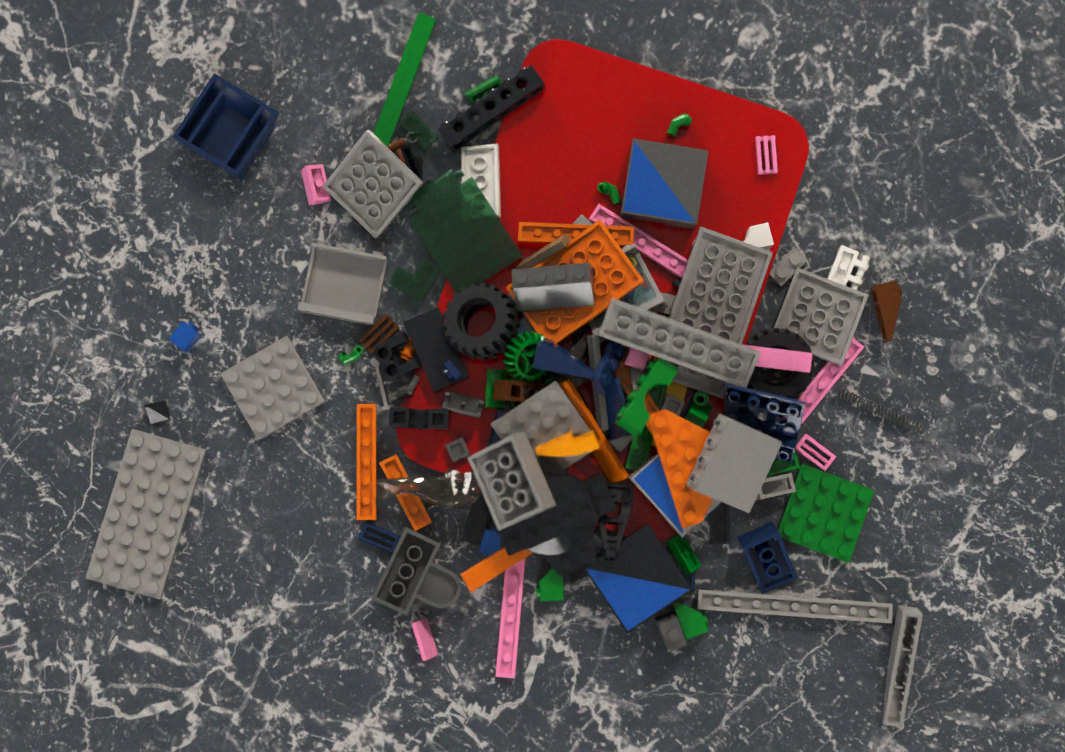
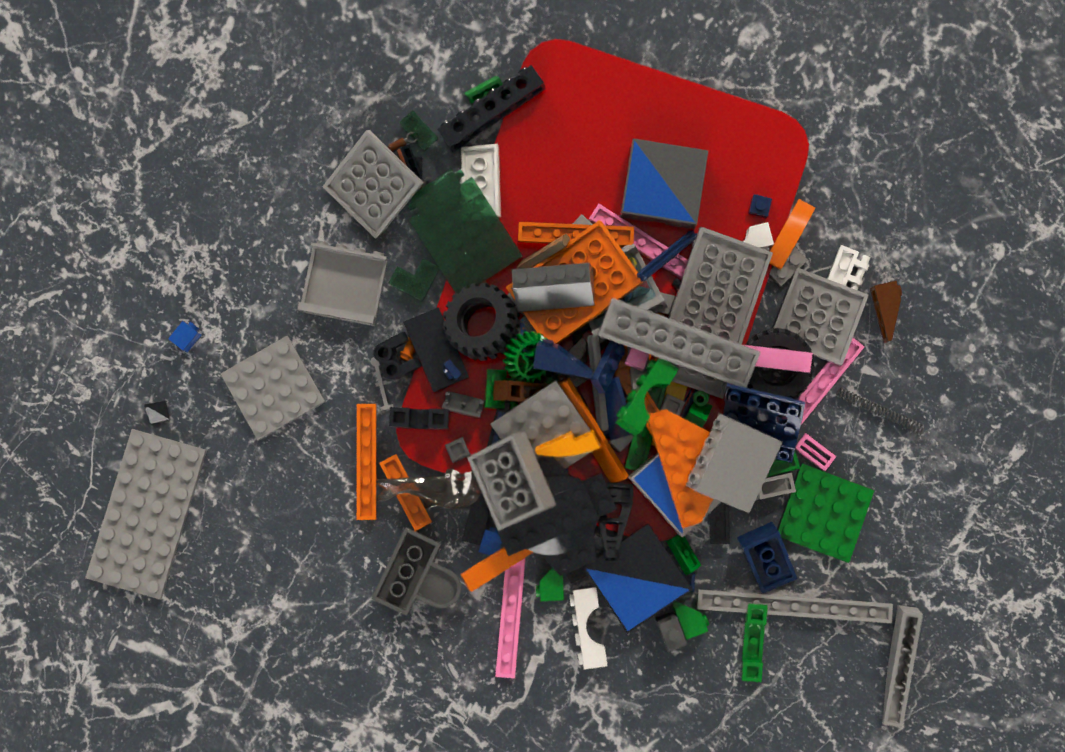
dark blue slope [173,73,279,181] -> none
bright pink slope [301,164,331,205] -> none
green arm [338,345,363,365] -> none
dark blue tile [358,521,401,554] -> none
reddish brown tile [359,314,400,354] -> none
green tile [373,13,437,147] -> none
dark grey piece [387,375,420,404] -> none
bright pink slope [412,618,438,661] -> none
green arm [597,182,622,206] -> none
green arm [667,114,692,137] -> none
bright pink tile [755,135,778,175] -> none
none -> white arch [569,587,607,669]
none -> dark blue axle [637,230,697,281]
none -> green slope [741,603,768,682]
none -> dark blue plate [748,194,772,218]
none -> orange slope [769,199,815,270]

